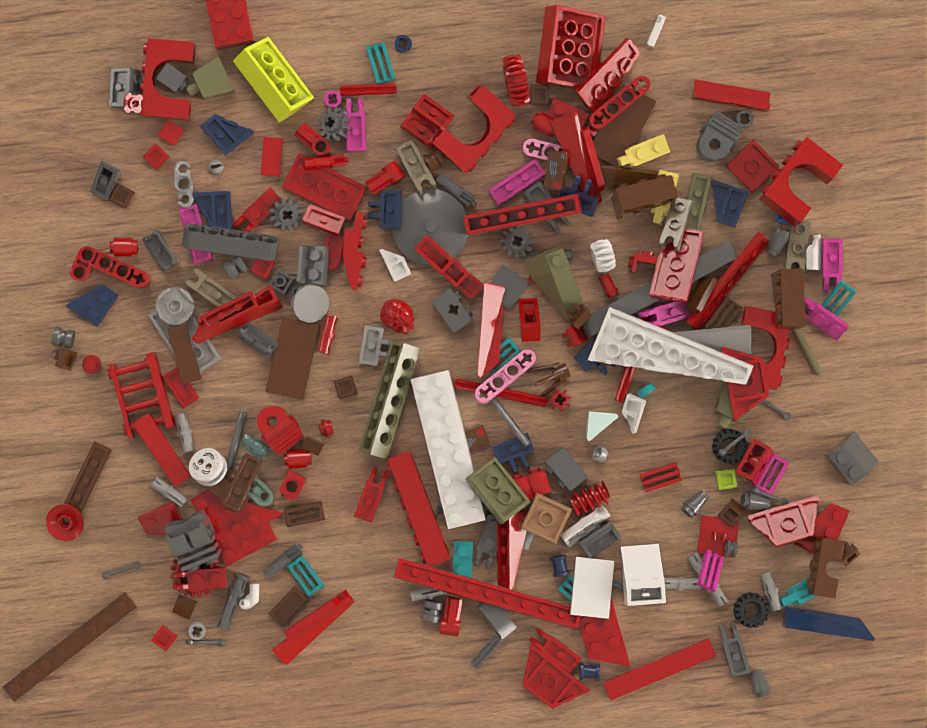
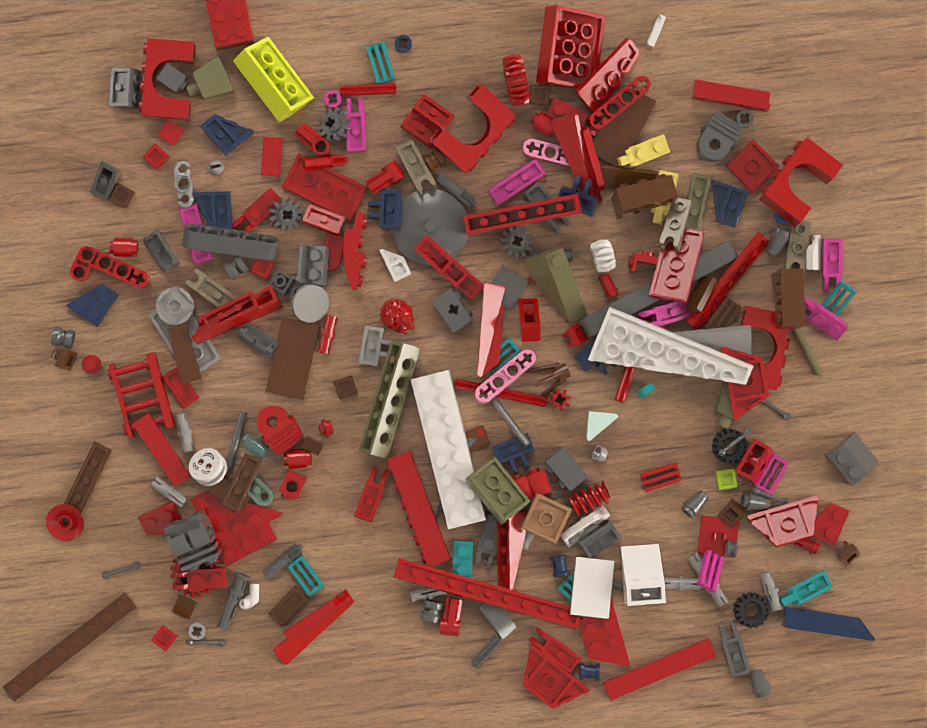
plate [123,93,143,113] -> none
reddish brown tile [284,501,325,528] -> none
reddish brown tile [544,150,569,191] -> none
reddish brown tile [566,303,591,329] -> none
white tile [622,393,646,434] -> none
reddish brown arch [806,536,845,598] -> none

